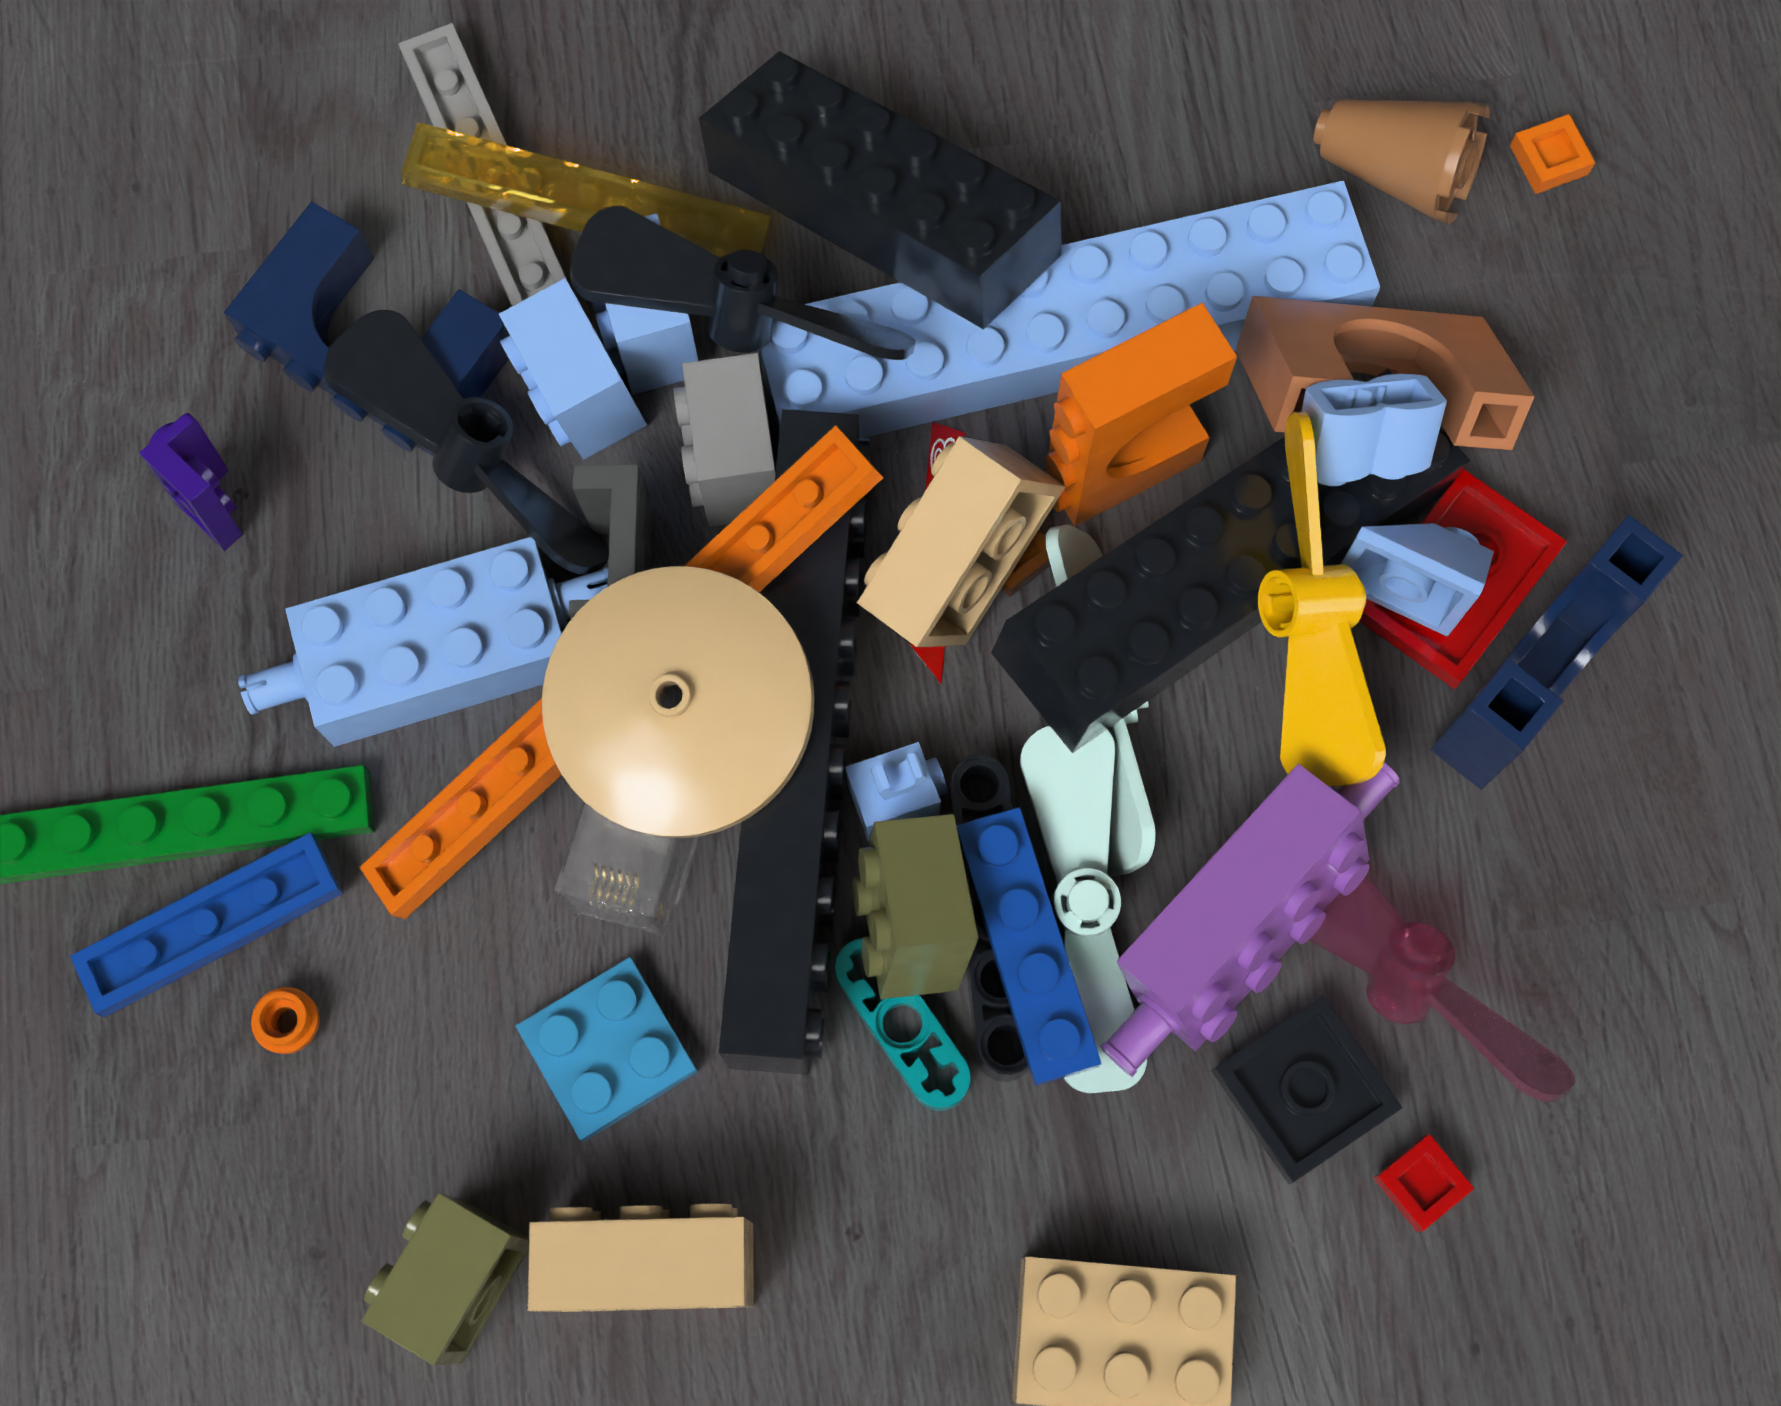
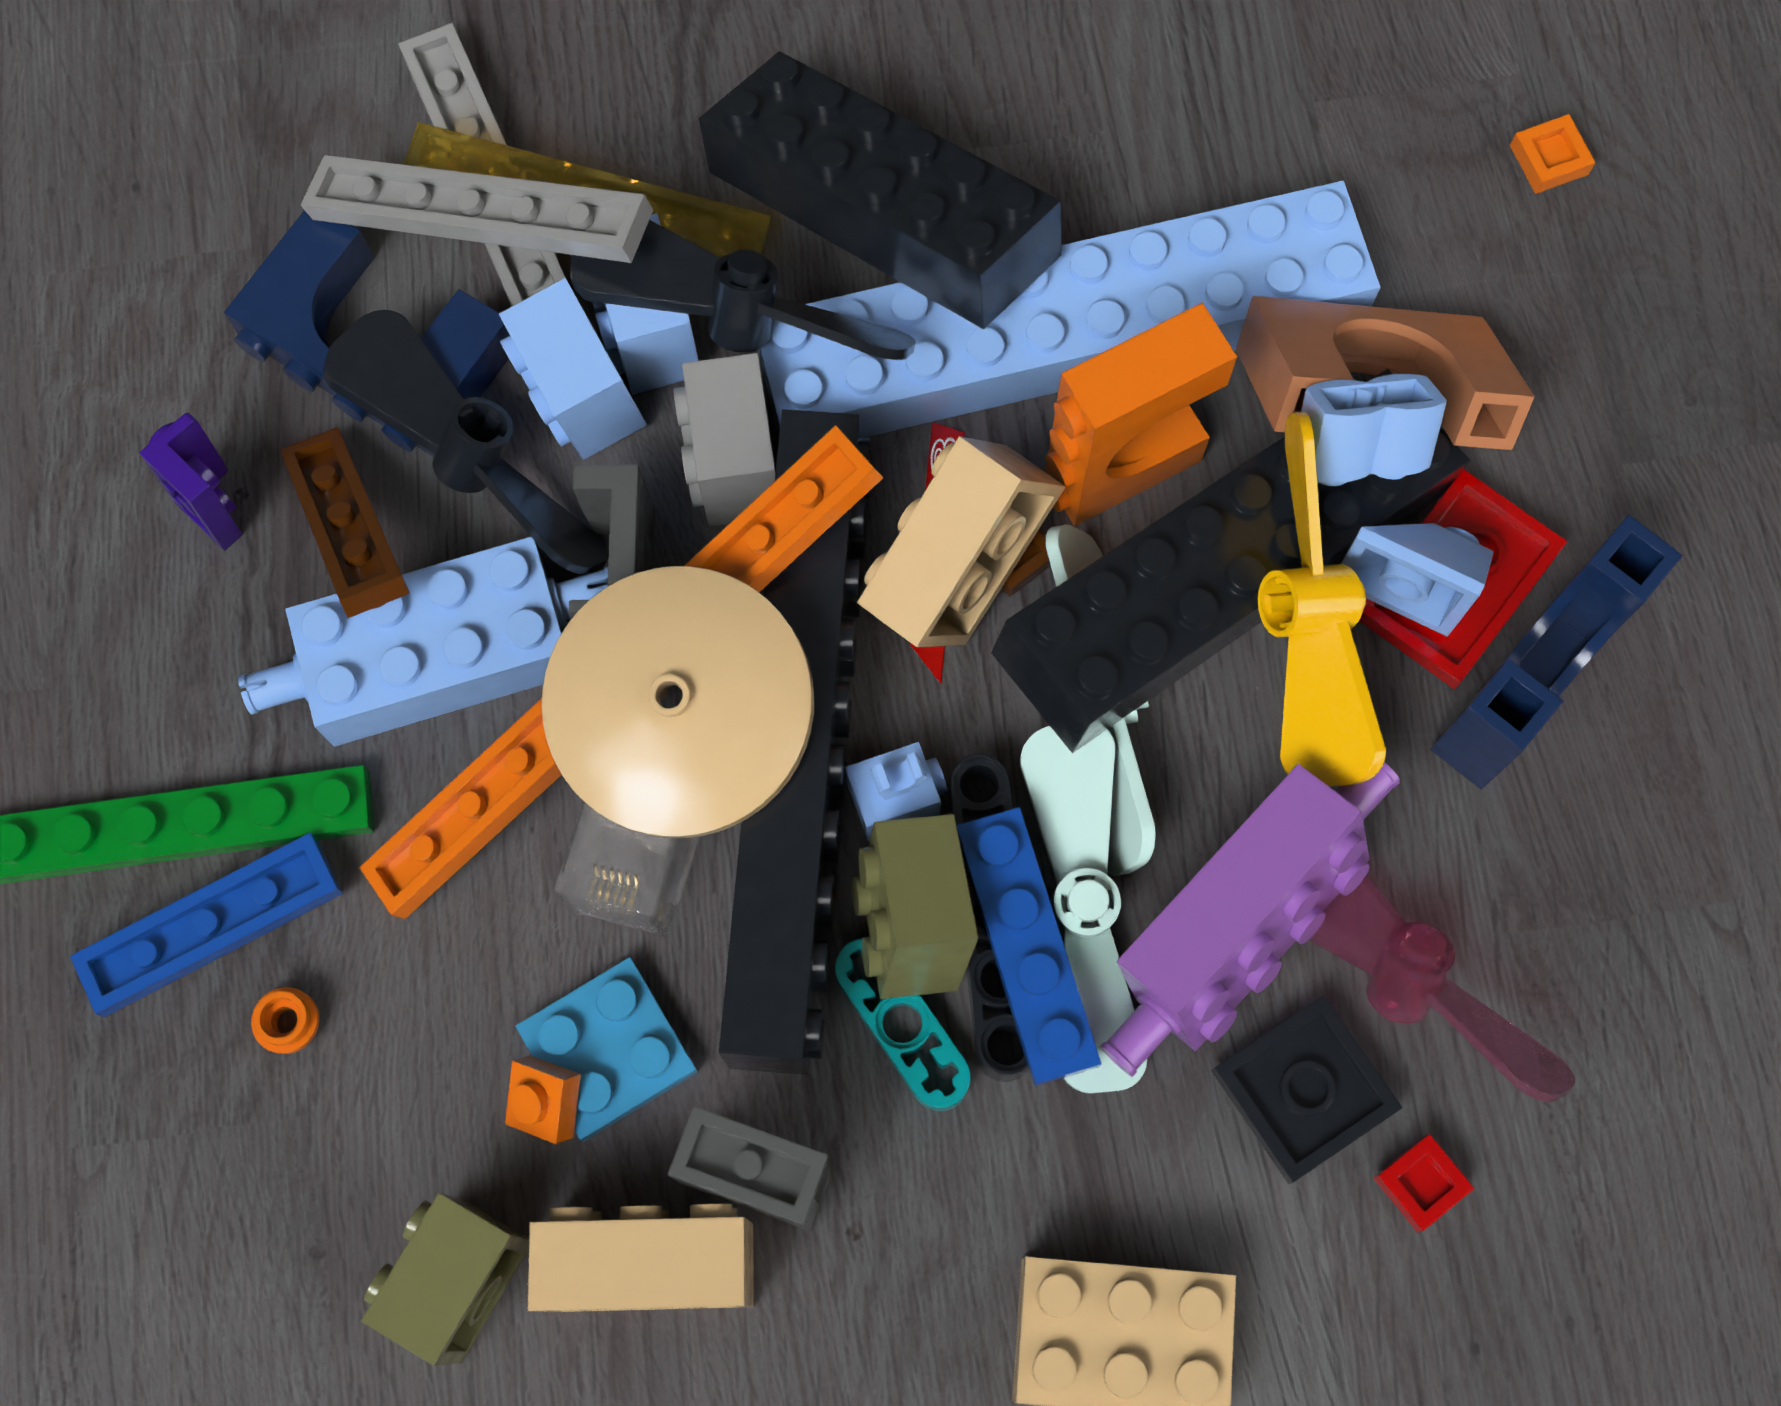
medium nougat cone [1313,99,1490,225] -> none
none -> reddish brown plate [279,427,410,618]
none -> light grey plate [301,155,653,263]
none -> orange plate [505,1055,581,1144]
none -> dark grey panel [667,1106,832,1232]

